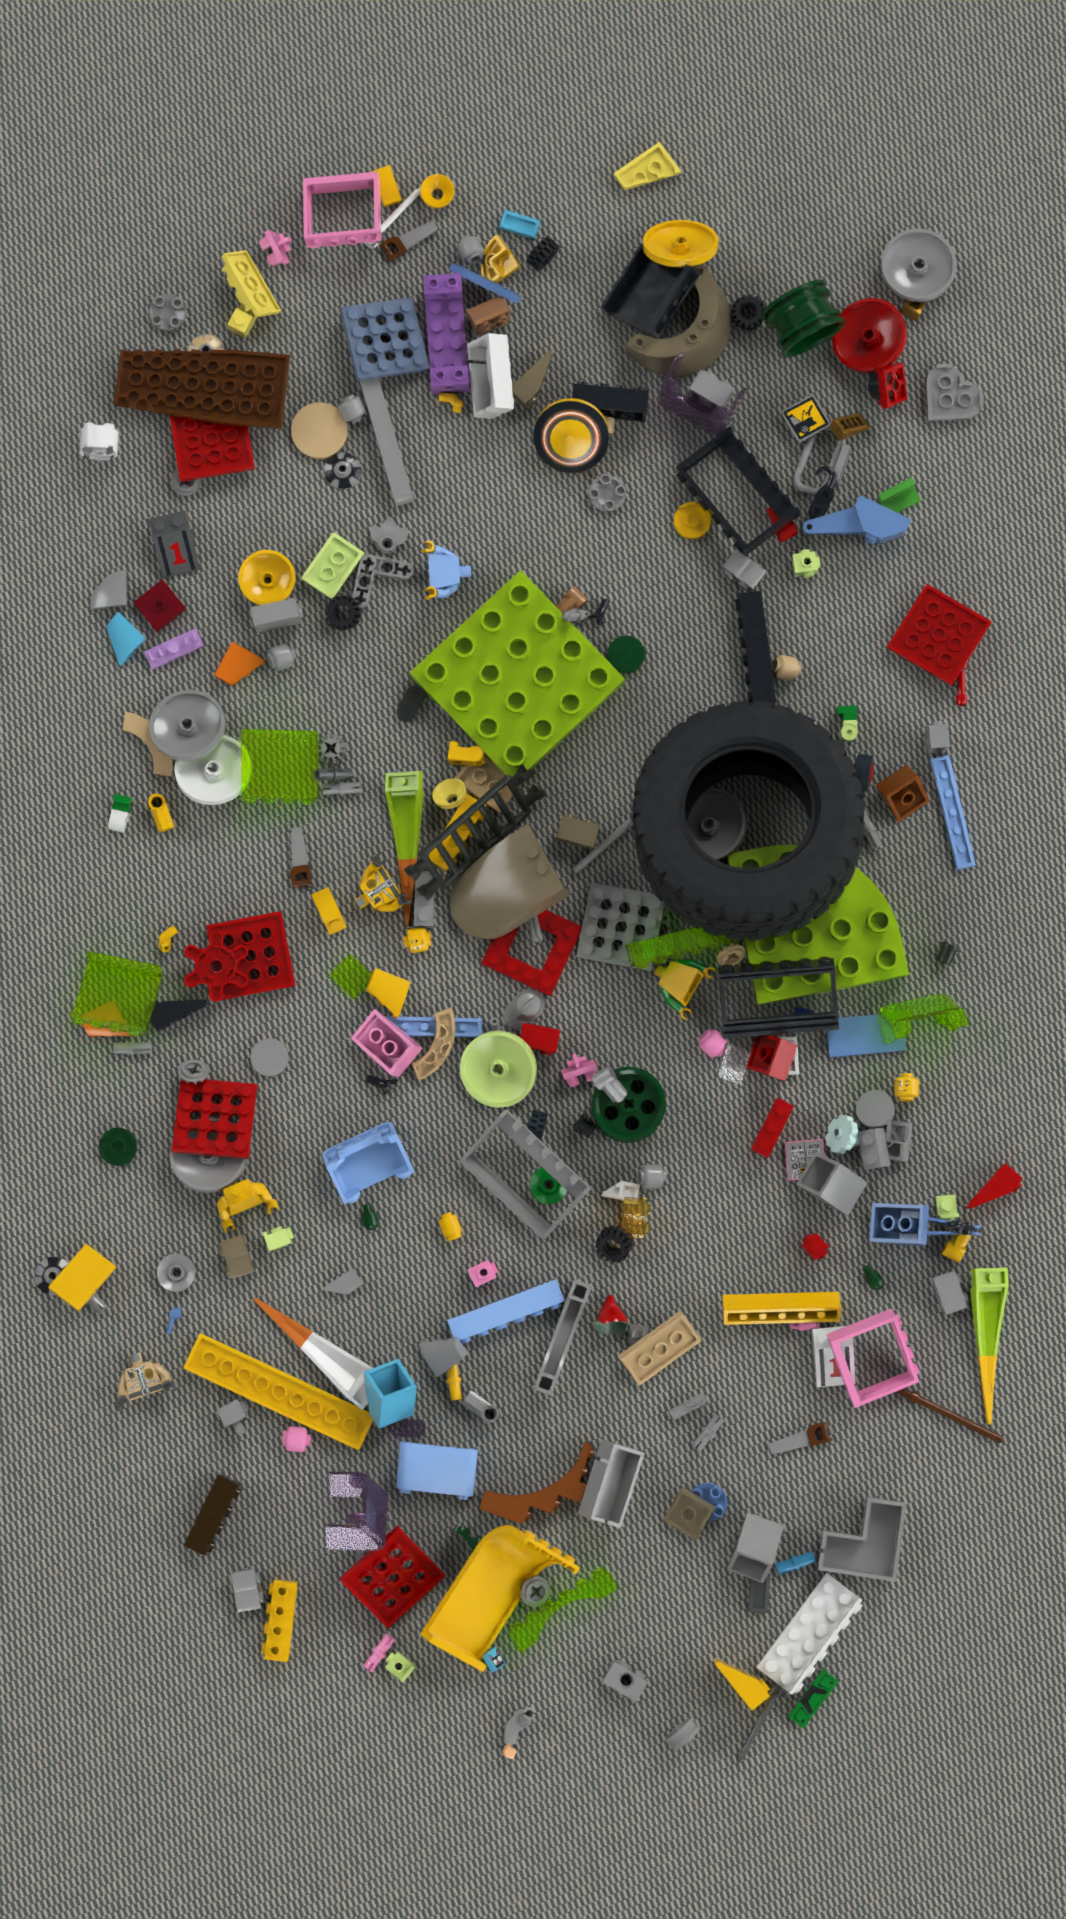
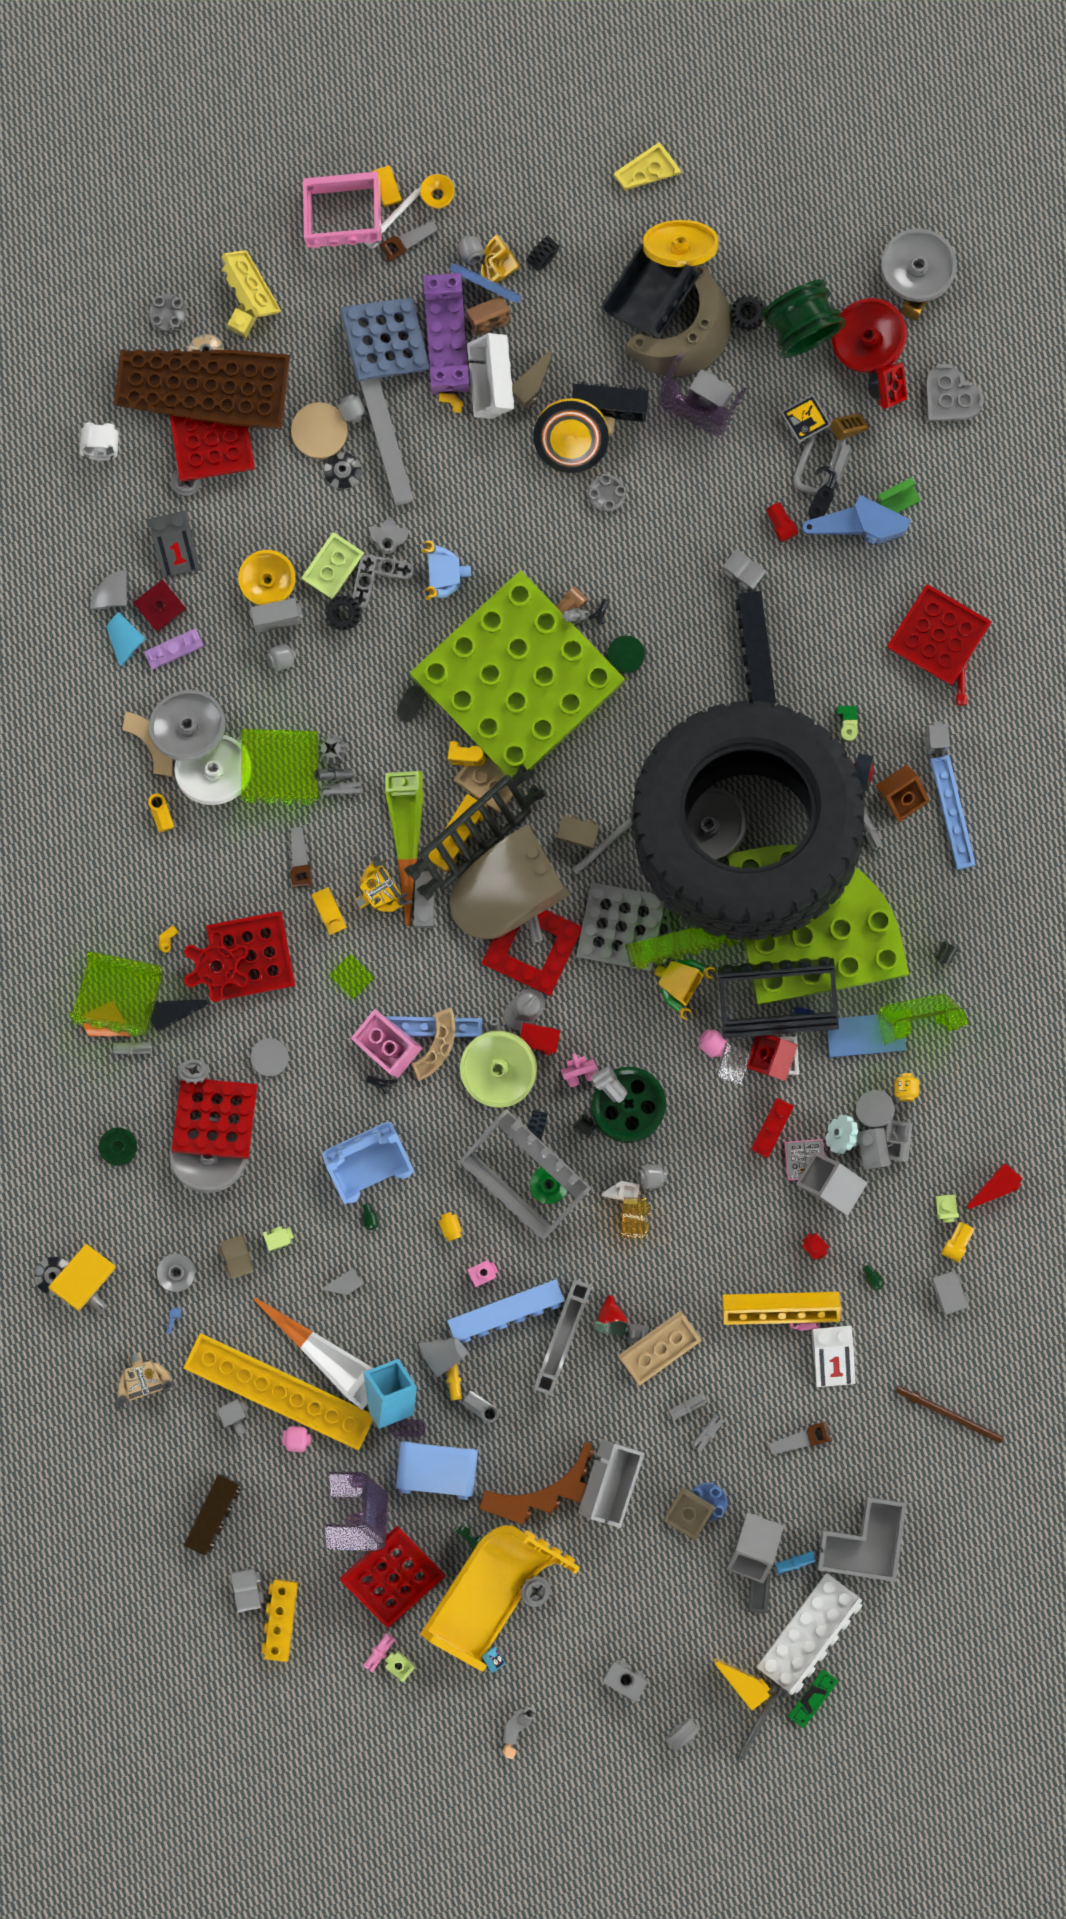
leg [108,794,133,833] -> none
orange slope [214,642,265,686] -> none
yellow torso [217,1179,279,1233] -> none
bright pink hips [259,230,292,266] -> none
yellow slope [366,968,410,1019] -> none
yellow head [403,927,432,953] -> none
light yellow piece [432,778,467,809] -> none
medium azure tile [499,210,540,240] -> none
clear neon green arch [508,1566,619,1653] -> none
black tyre [595,1225,633,1263] -> none
yellow tile [674,501,711,540] -> none
black window [676,426,800,557] -> none
tan gear [716,942,746,966] -> none
tan head [771,655,801,681] -> none
yellowish green brick [791,549,821,578] -> none
bright pink window [826,1309,919,1408] -> none
medium blue slope [869,1203,981,1246] -> none
lime plate [970,1268,1009,1424] -> none

